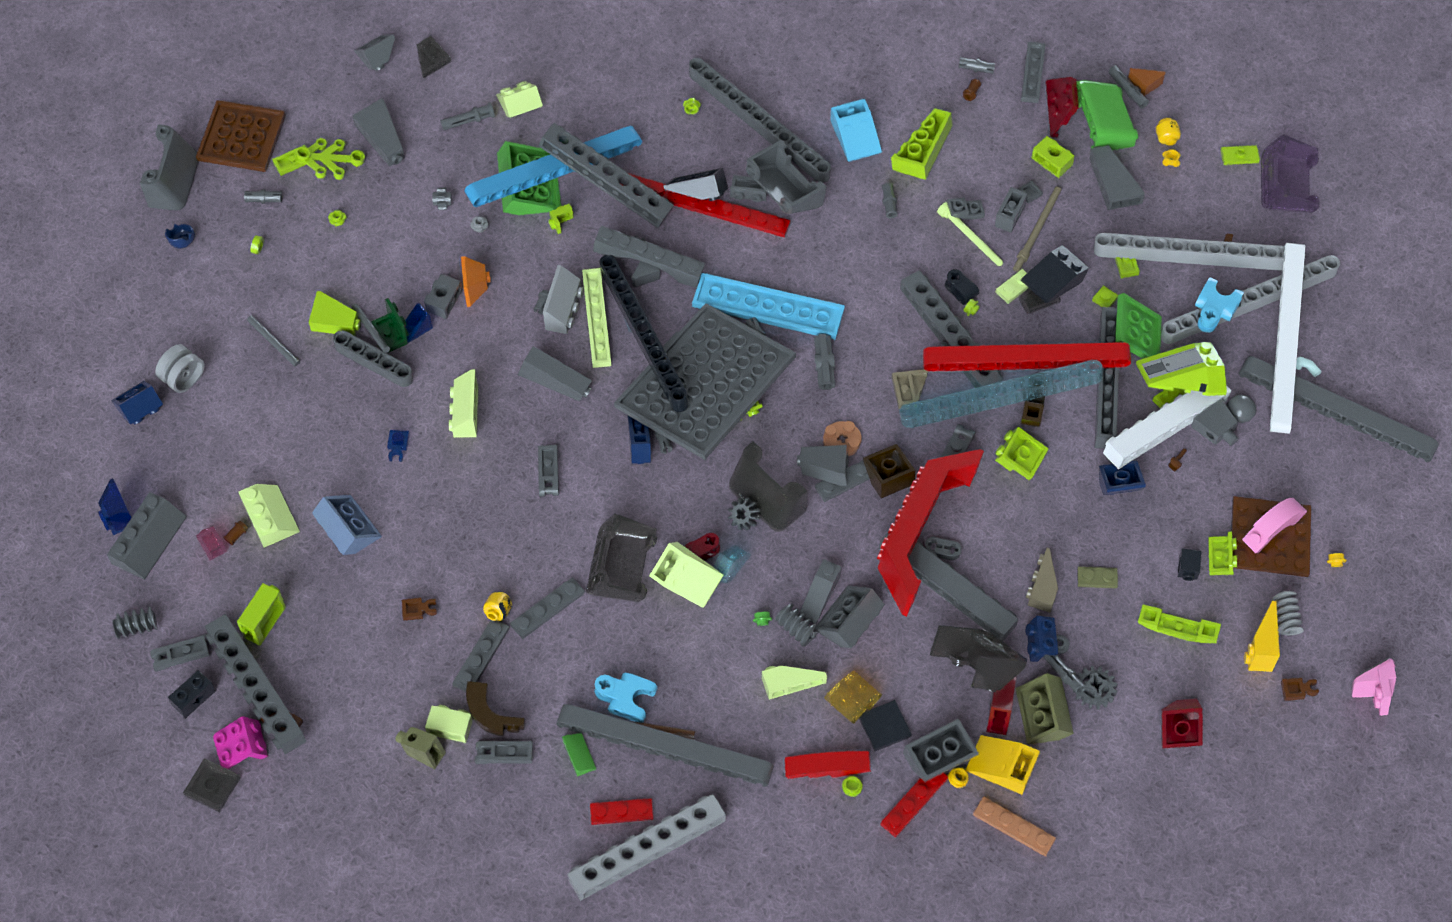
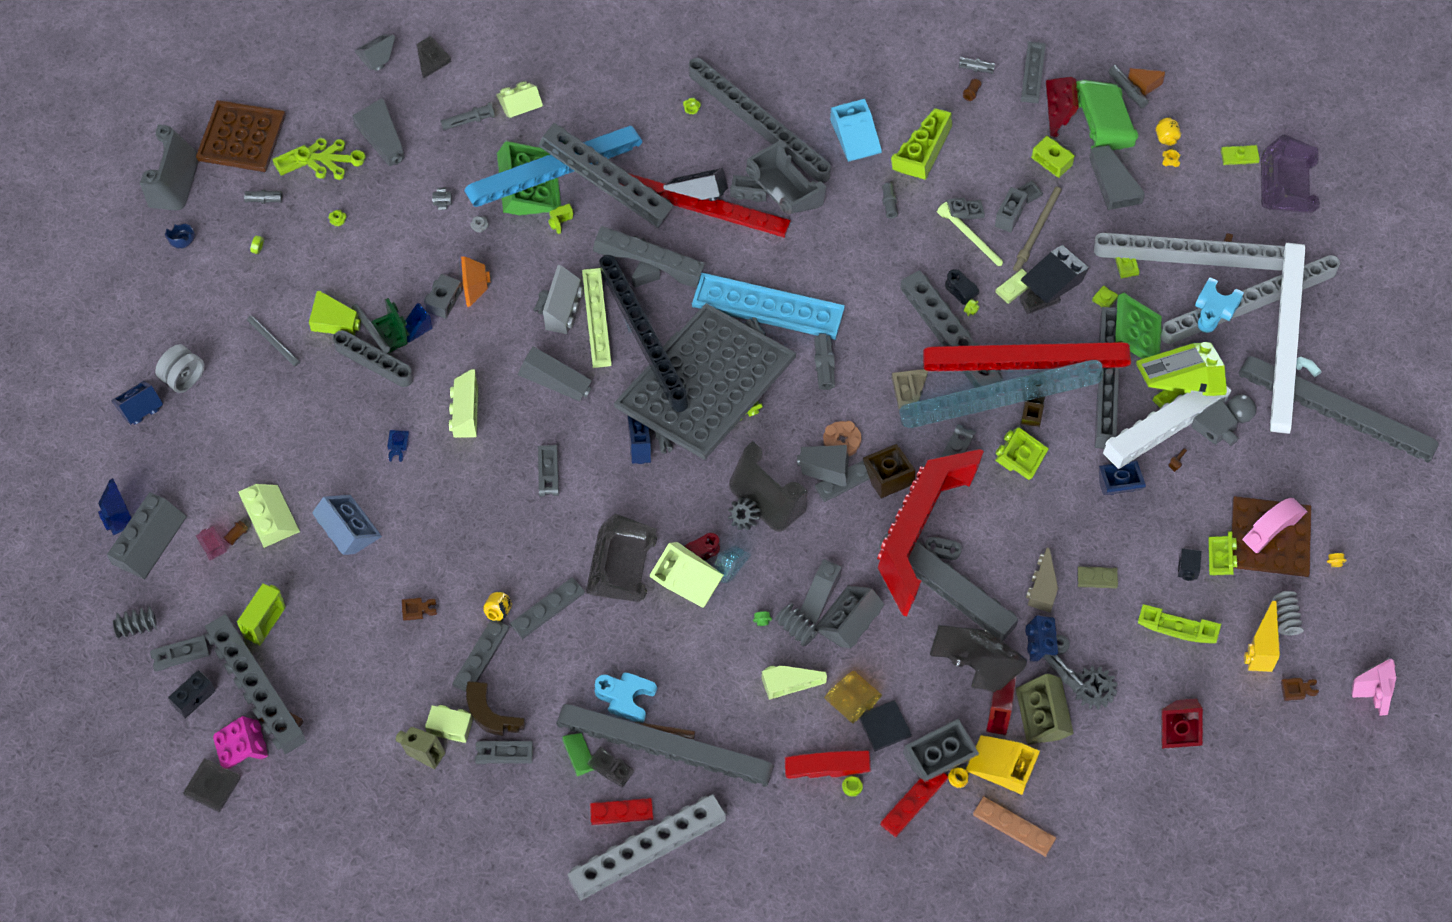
none -> clear smoke slope [587,747,634,787]

